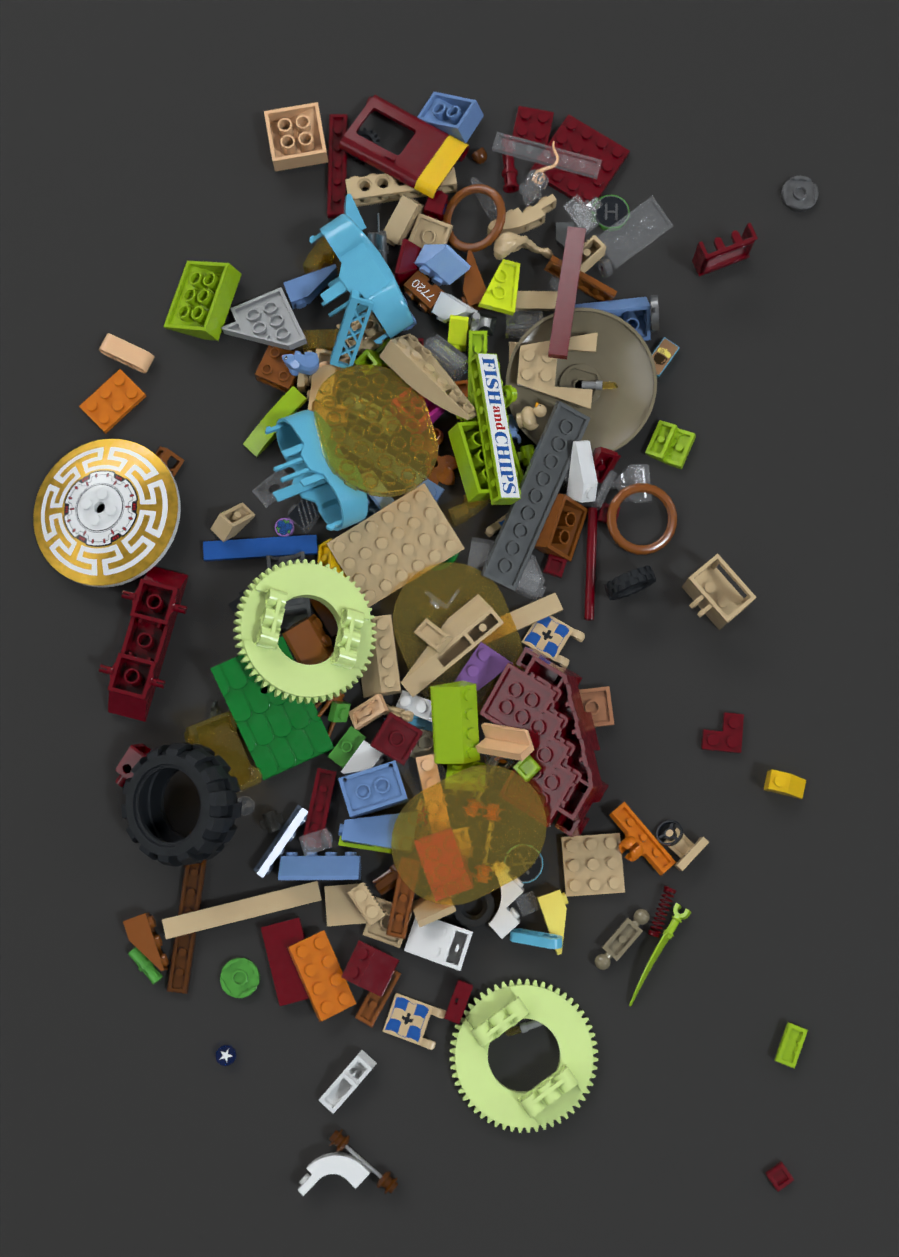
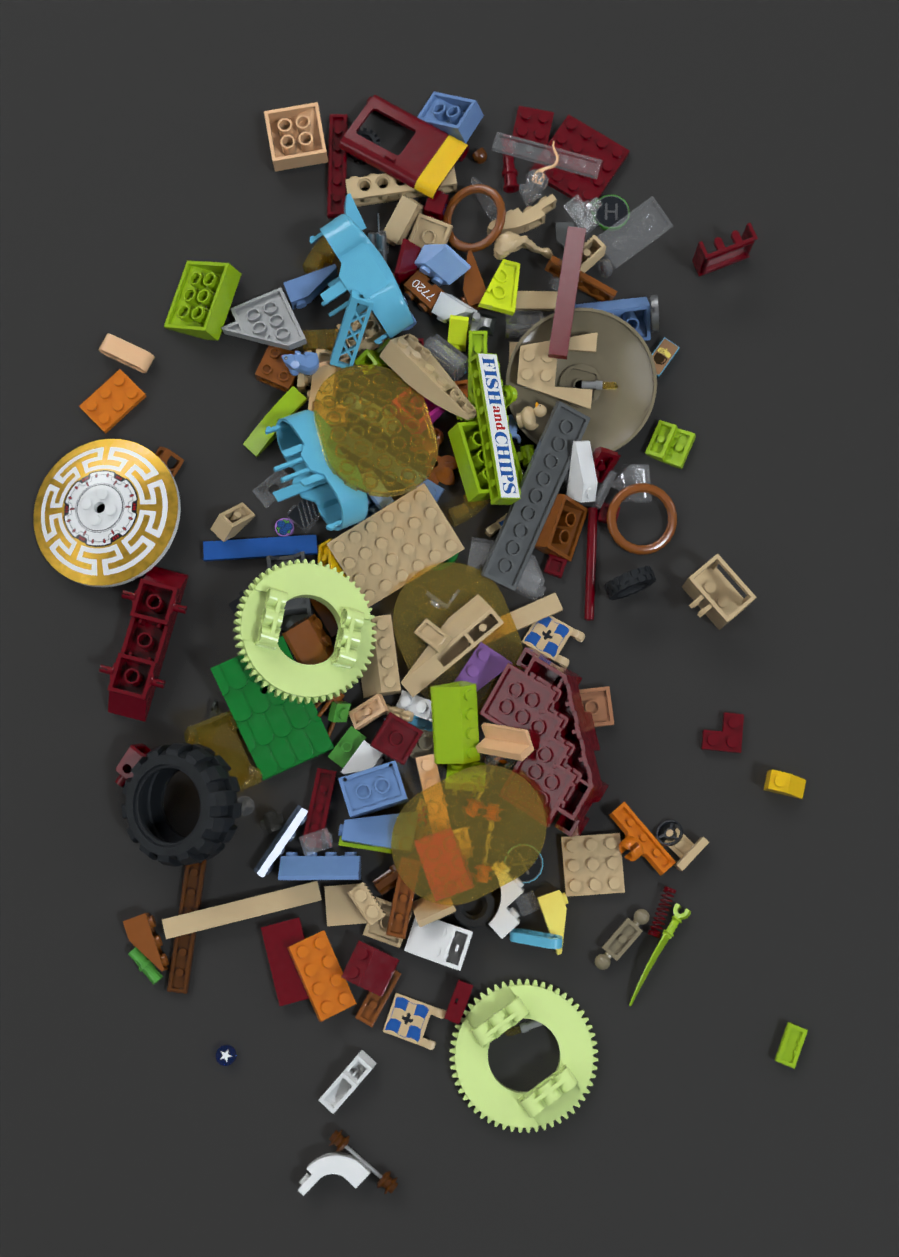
bright green tile [220,958,260,998] -> none
lime tile [513,755,541,782] -> none
dark red tile [765,1162,794,1192] -> none
flat silver tile [781,175,819,212] -> none

